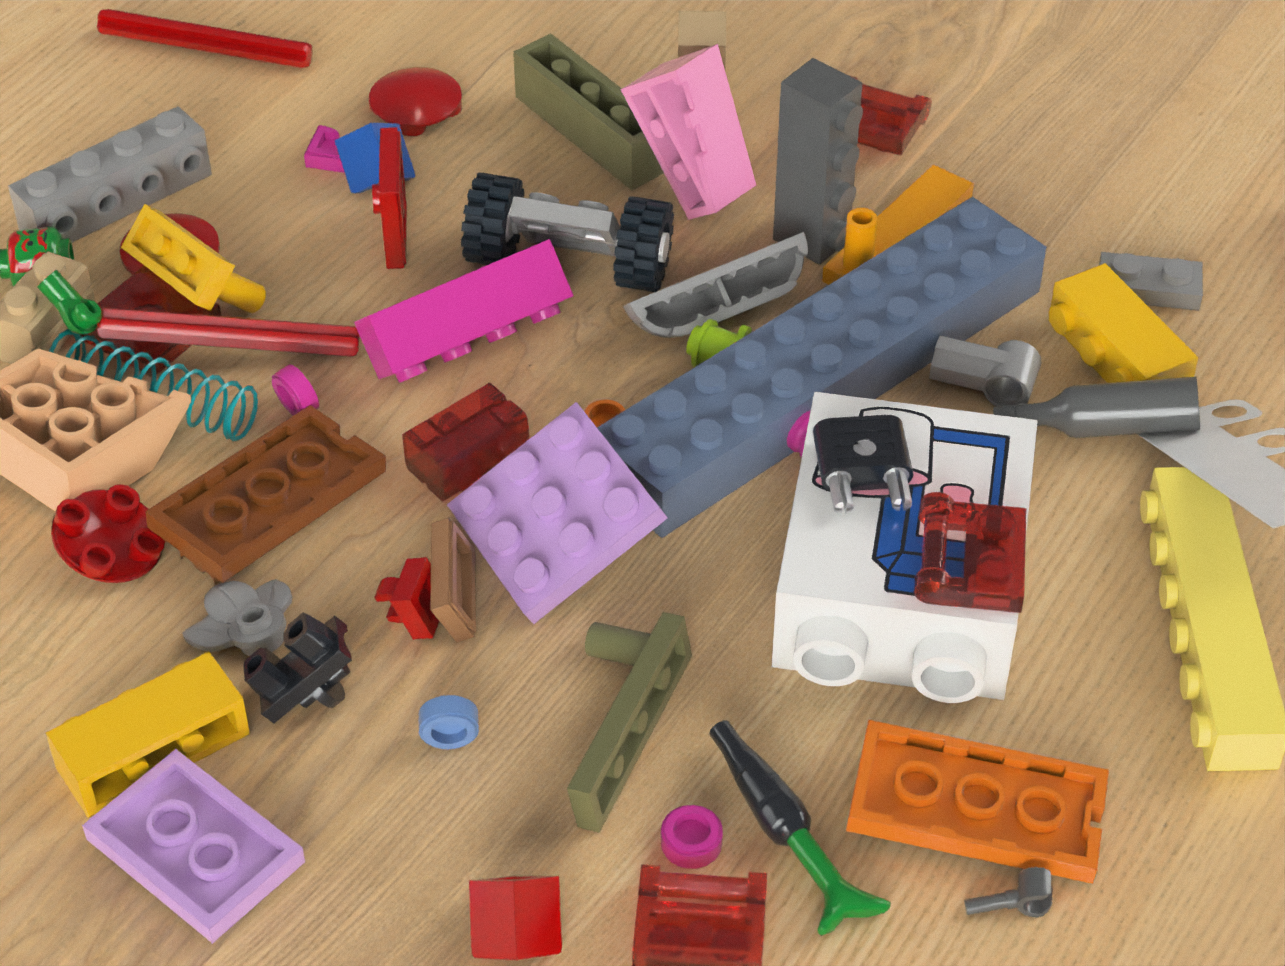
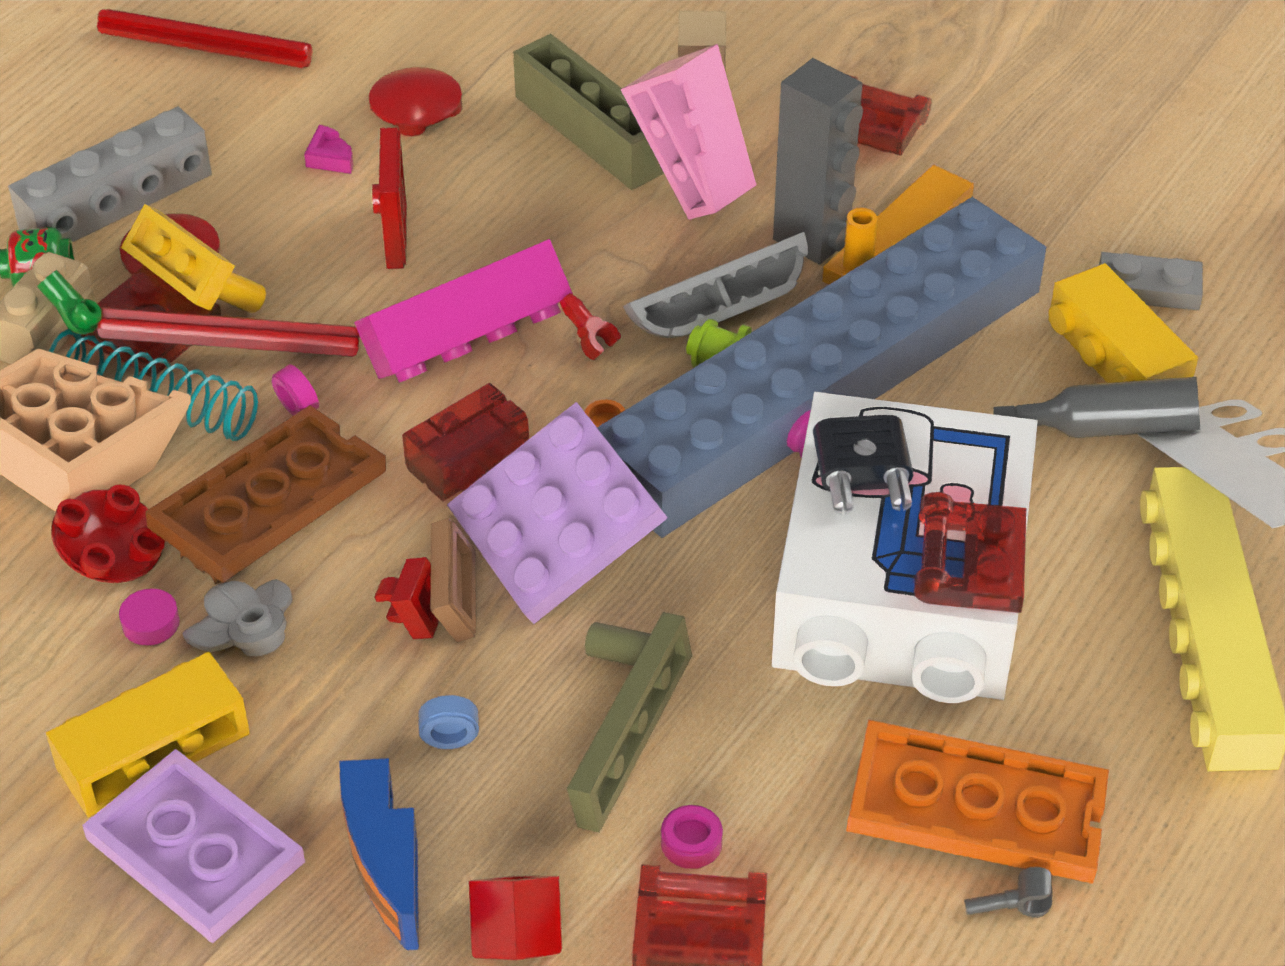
black hips [243,612,352,724] -> none
blue panel [334,123,415,193] -> none
black plate [461,173,674,292] -> none
piece [709,720,891,936] -> none
light grey piece [929,336,1042,407] -> none
none -> dark pink tile [119,589,180,645]
none -> blue slope [339,758,419,950]
none -> red piece [559,293,621,360]

